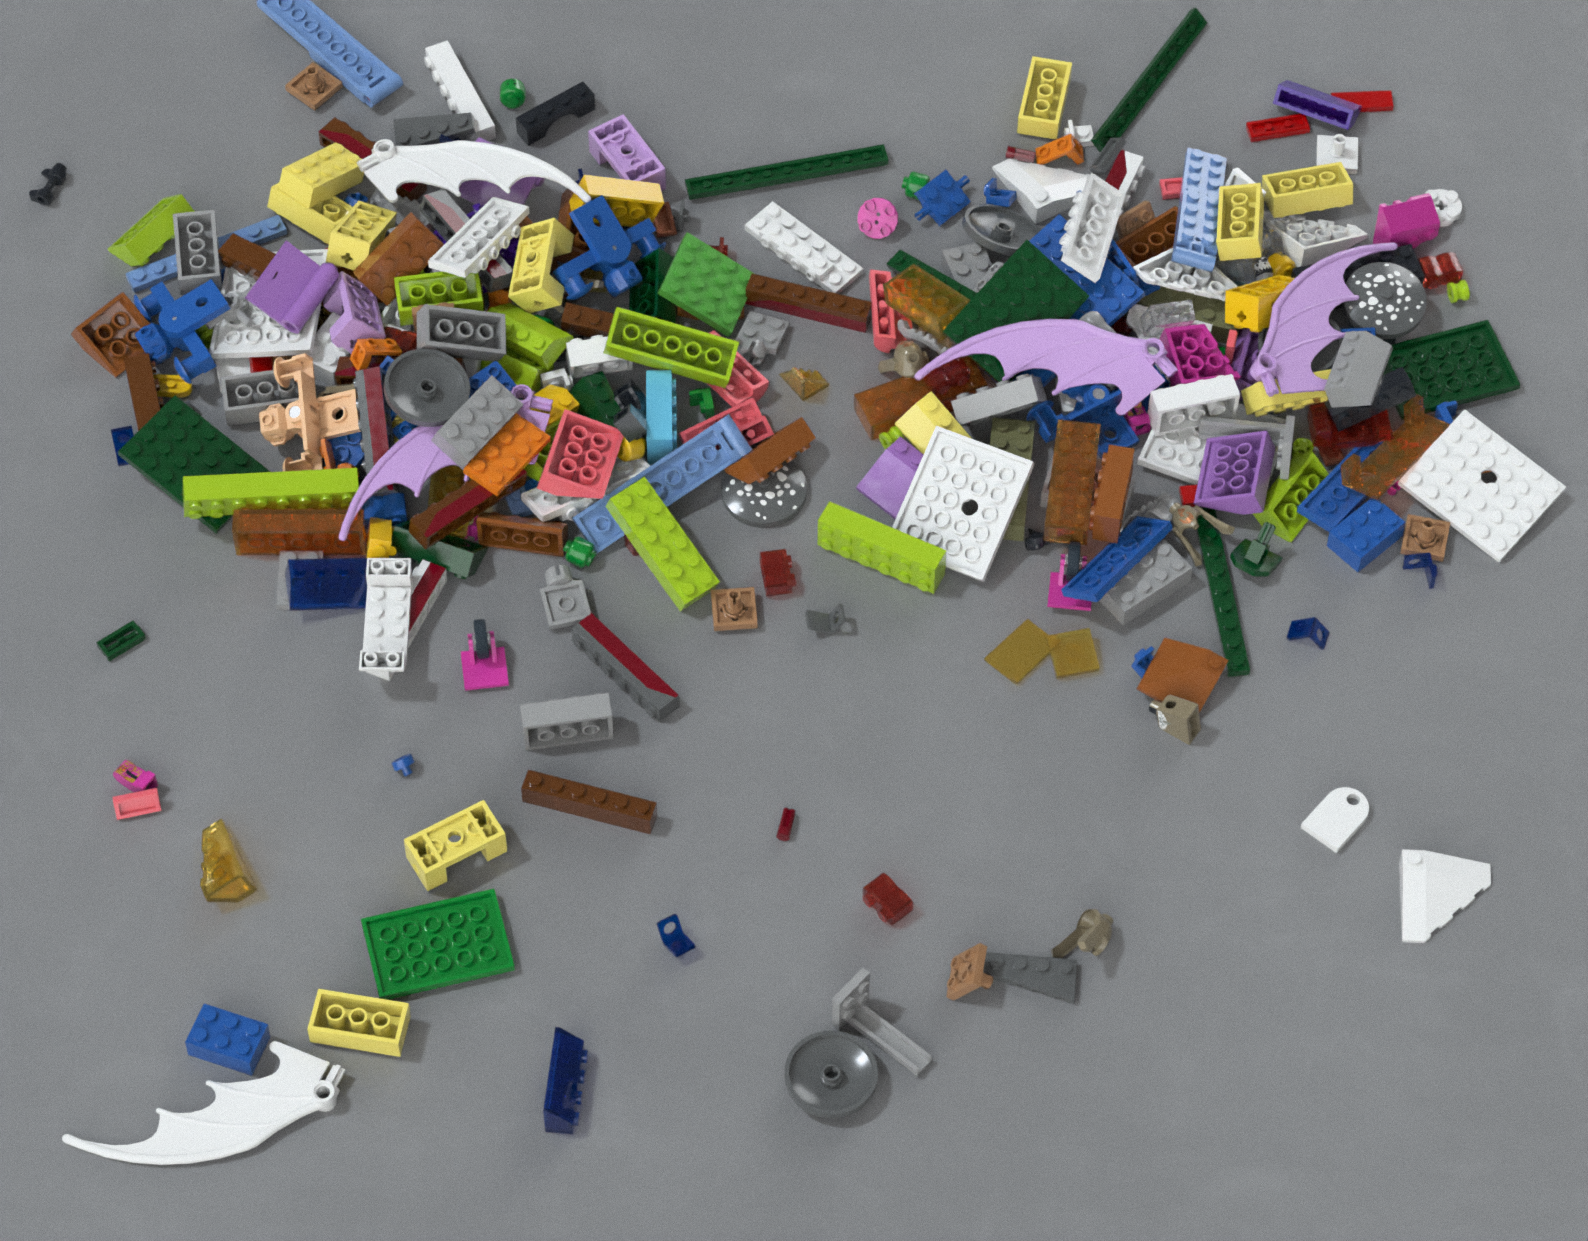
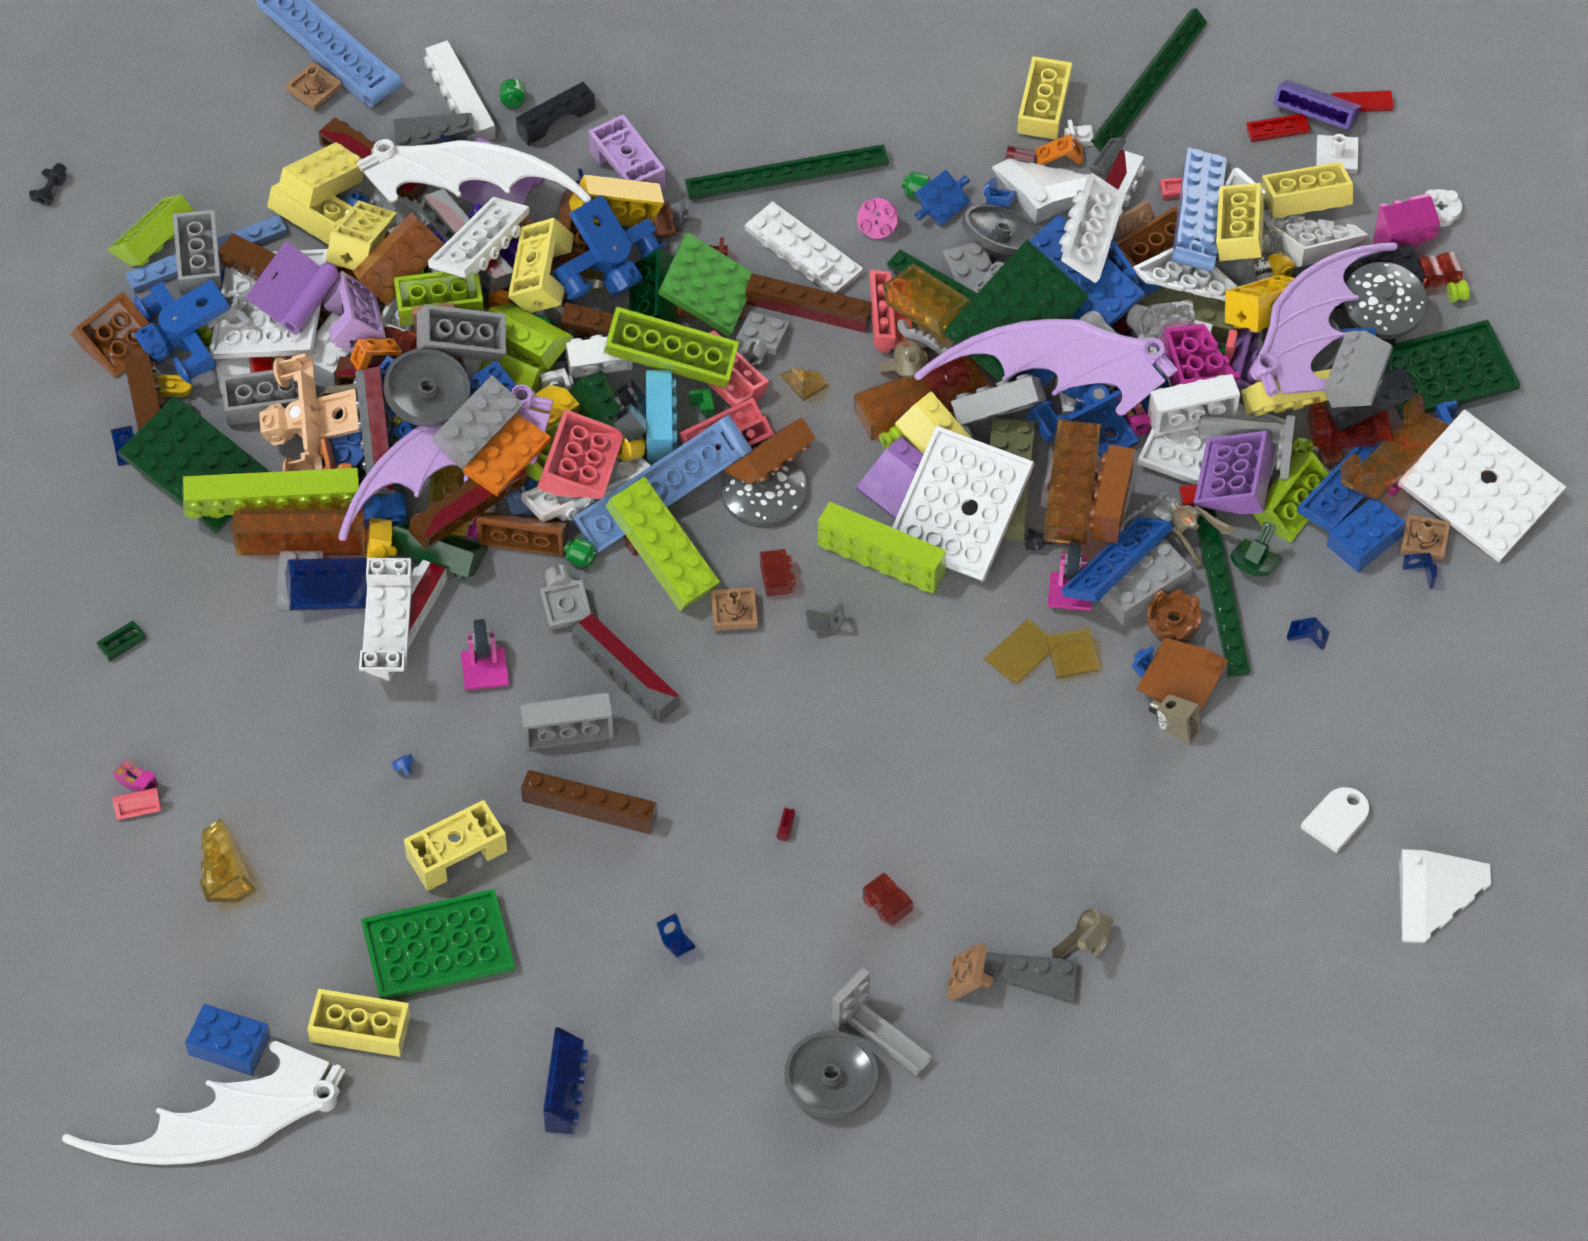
none -> dark orange plate [1147,589,1202,642]

